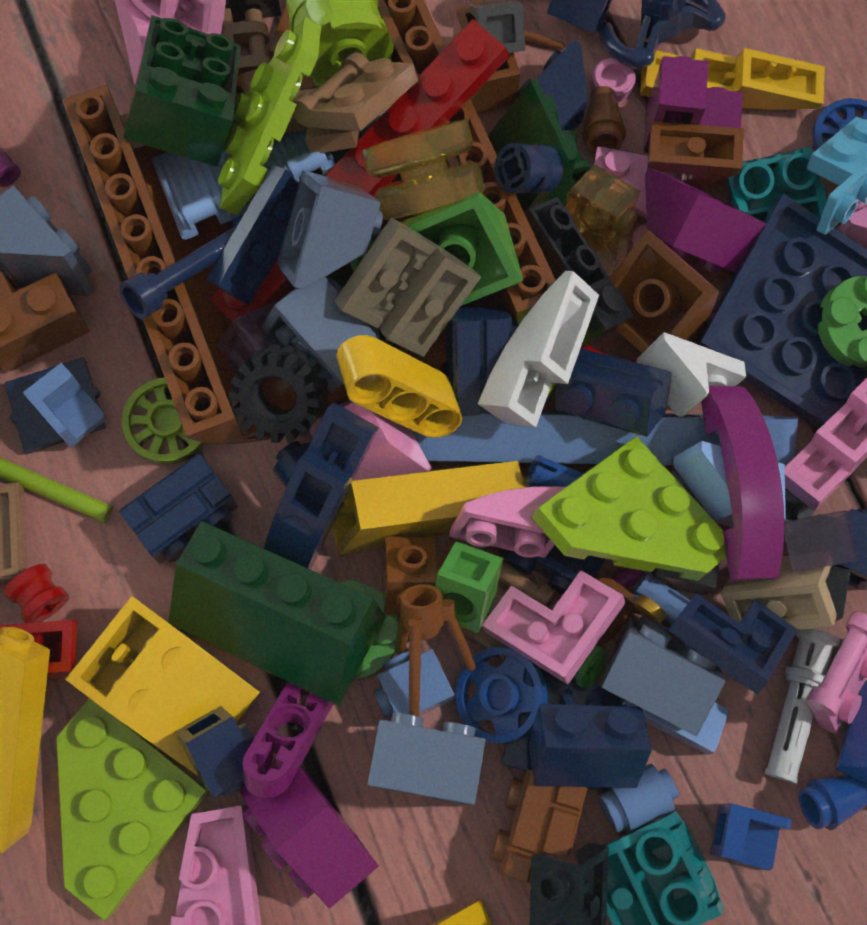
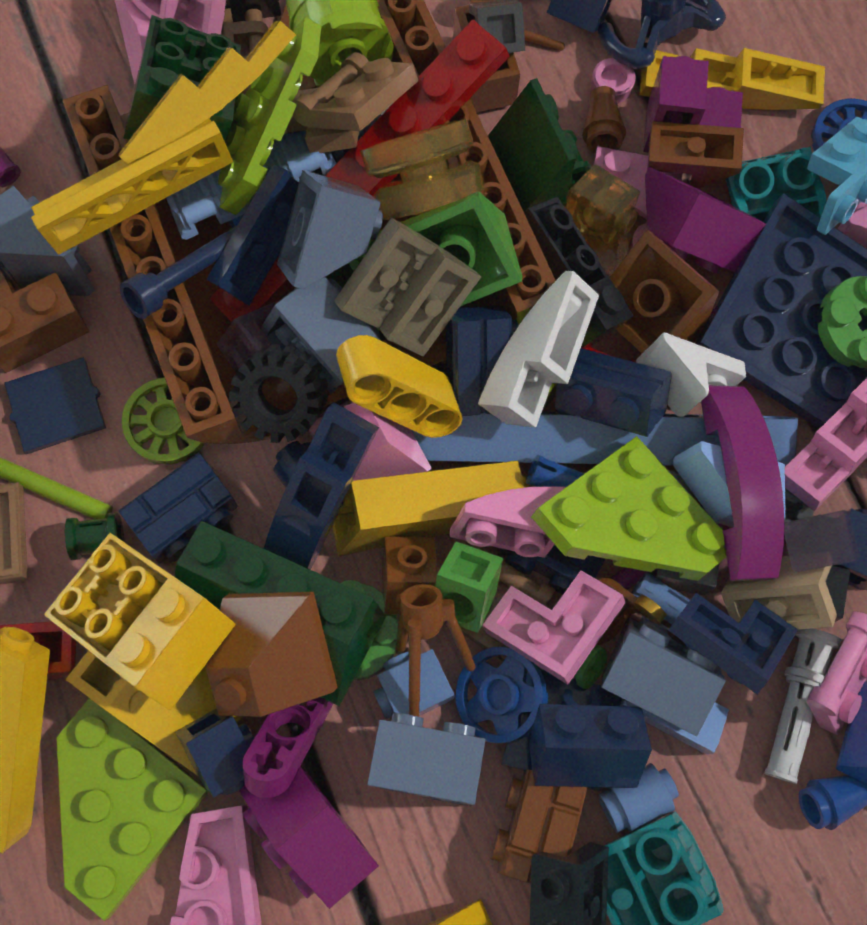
red wheel [4,564,69,623] -> none
medium blue panel [23,362,107,448] -> none
dark blue wheel [494,143,563,194] -> none
dark blue slope [515,40,588,132] -> none
blue panel [710,803,792,870] -> none
none -> yellow fence [31,118,233,255]
none -> yellow slope [44,533,236,711]
none -> dark green bush [64,512,124,560]
none -> yellow slope [119,21,296,164]
none -> dark orange slope [206,592,338,717]

